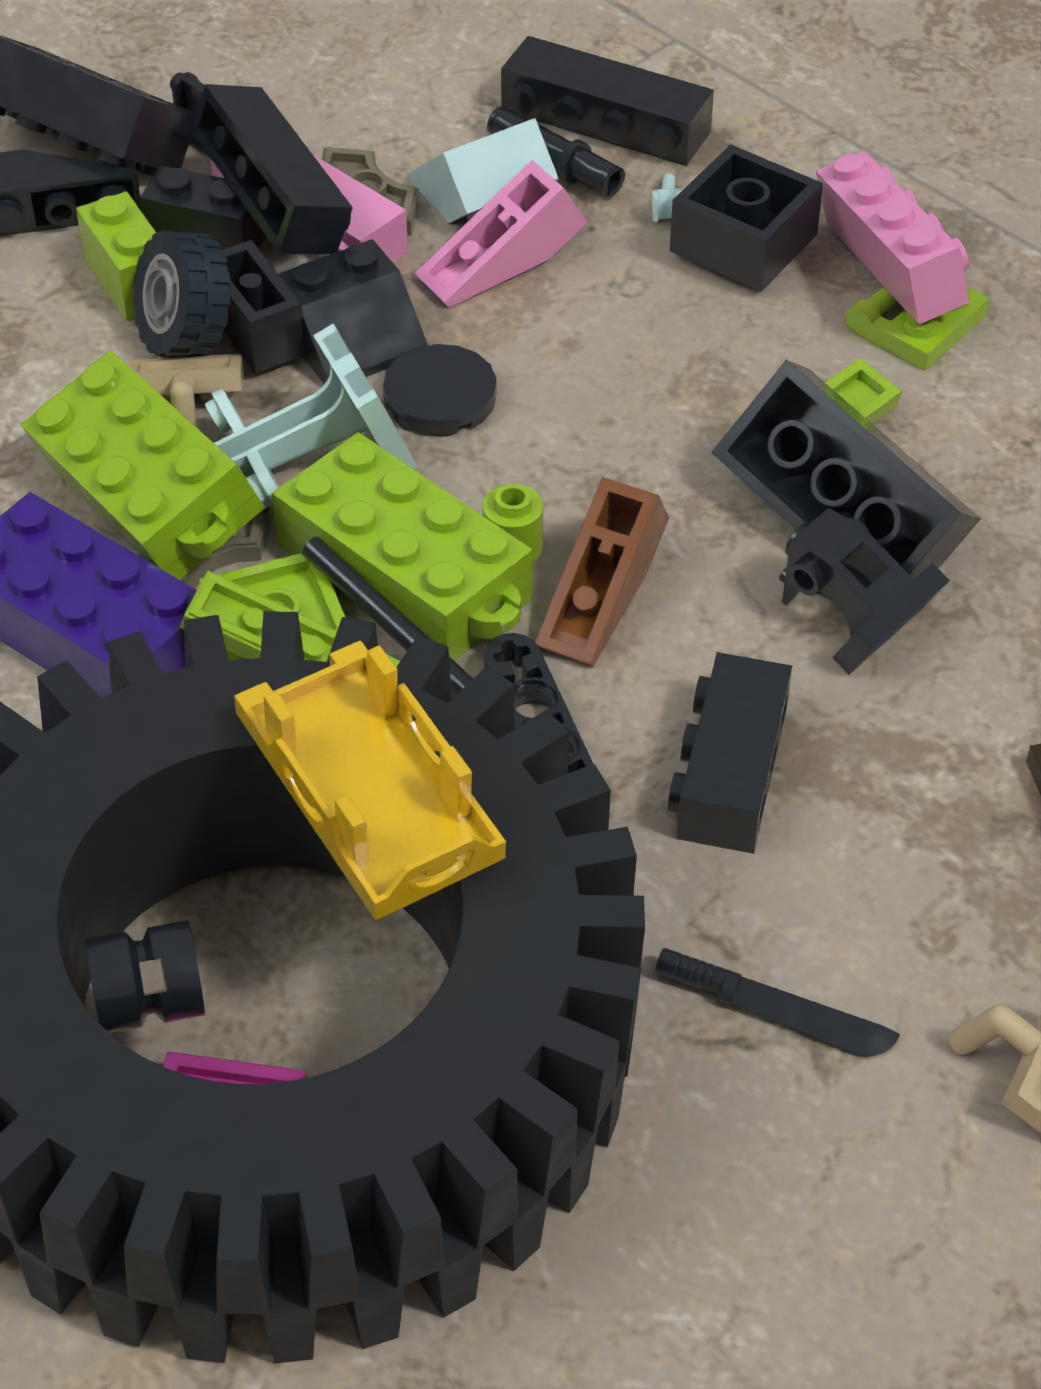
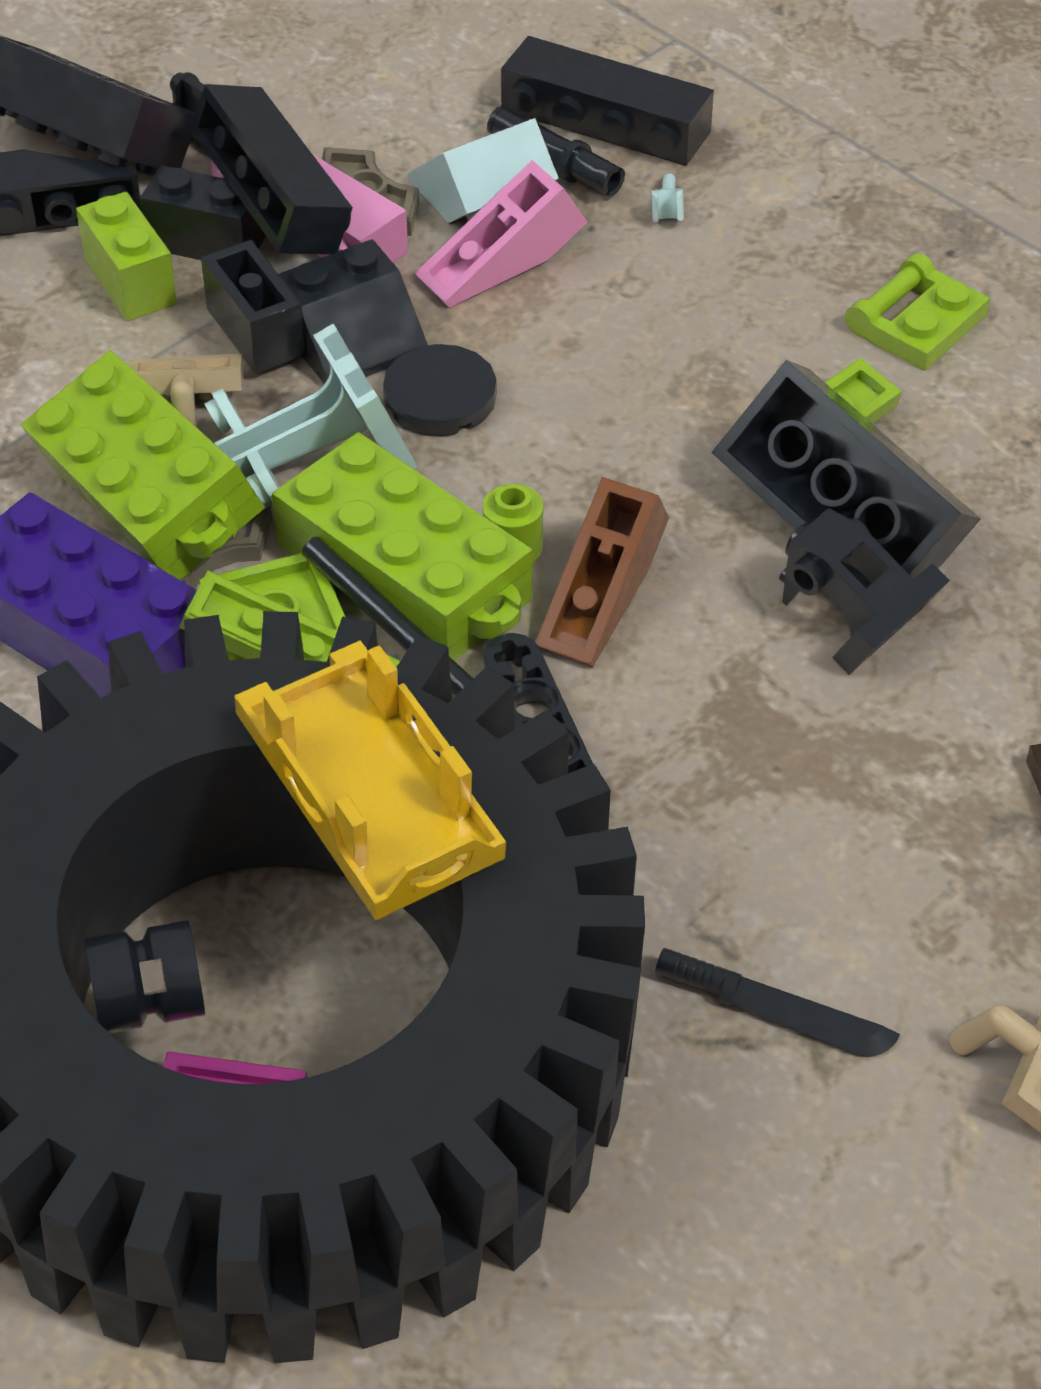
black wheel [133,230,231,357] -> none
black brick [668,652,793,854] -> none
black brick [670,144,823,292] -> none
bright pink brick [816,151,969,324] -> none

